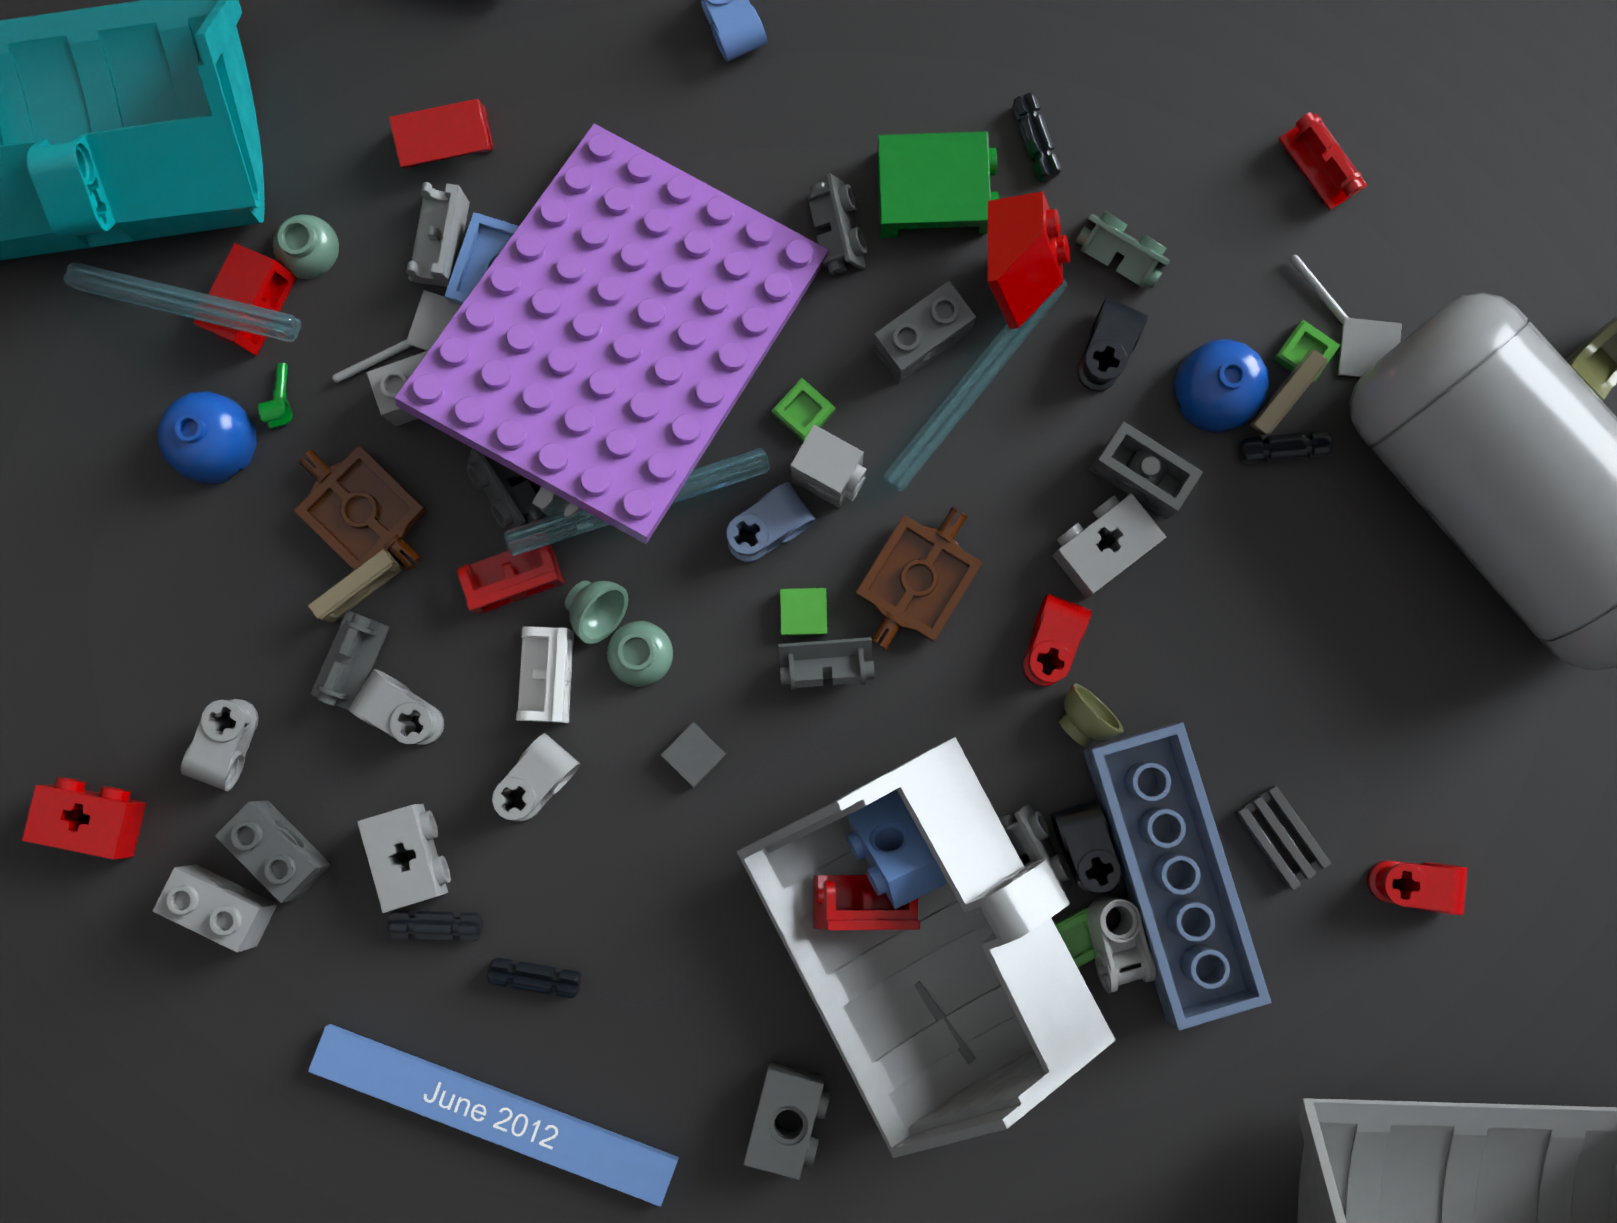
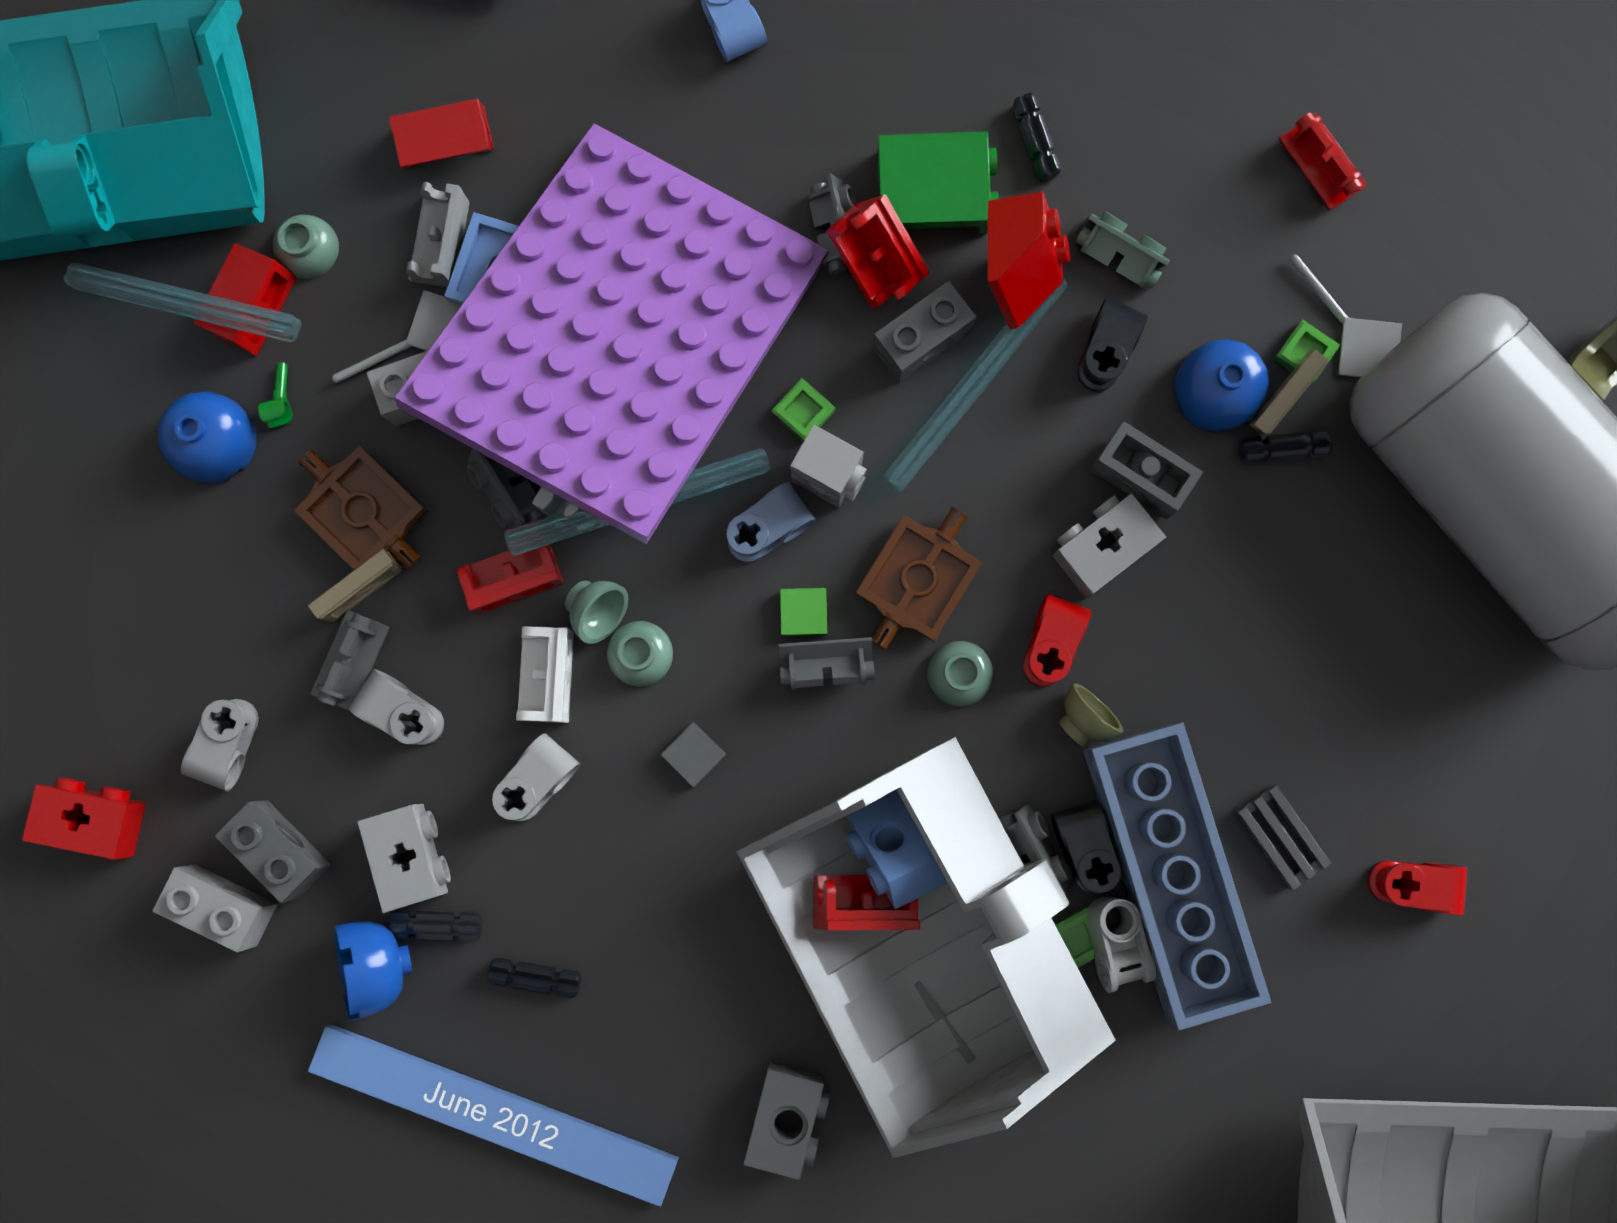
none -> blue cylinder [334,921,412,1021]
none -> red hinge [826,194,930,308]
none -> sand green piece [927,641,994,707]

